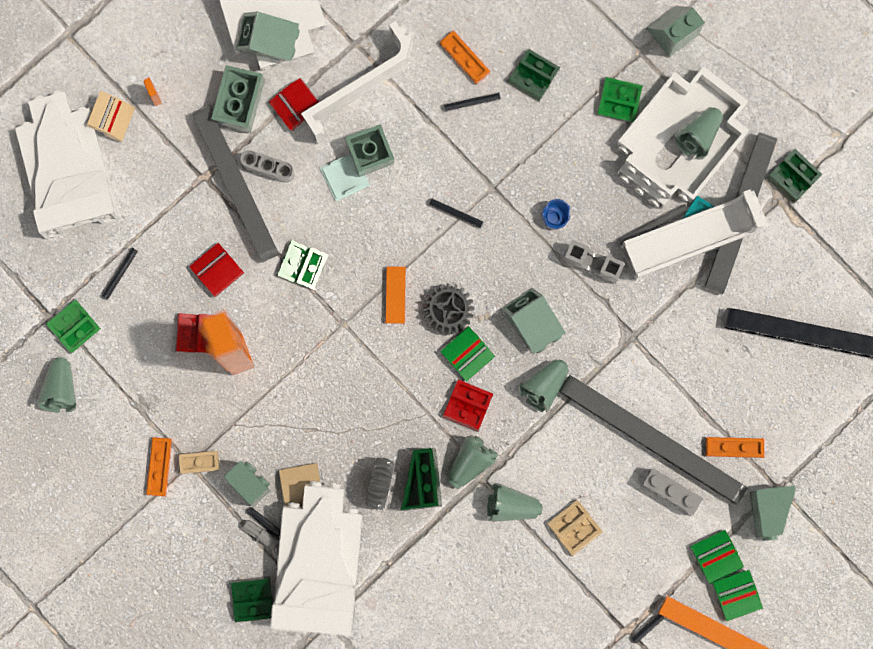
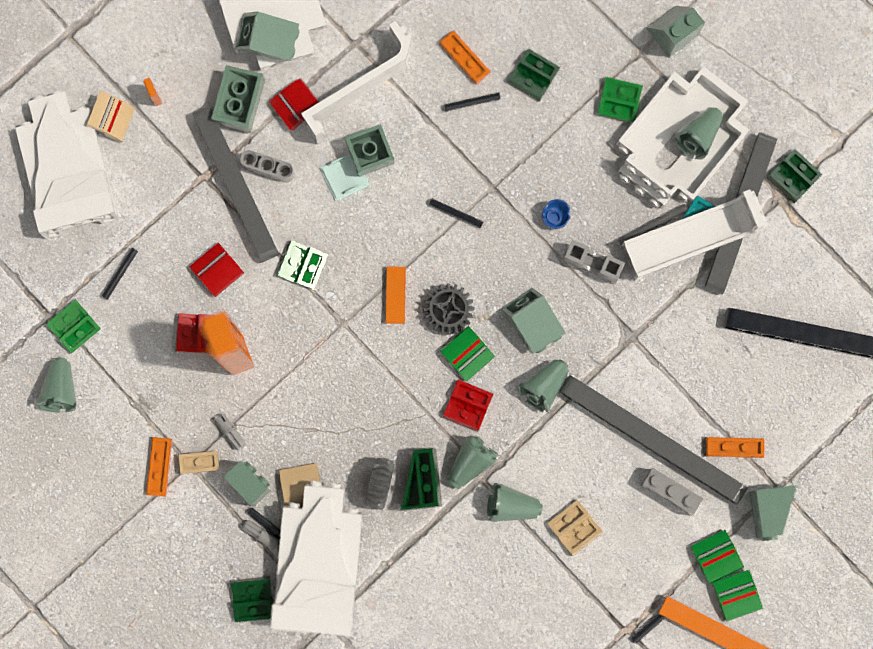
none -> light grey axle [214,413,246,450]

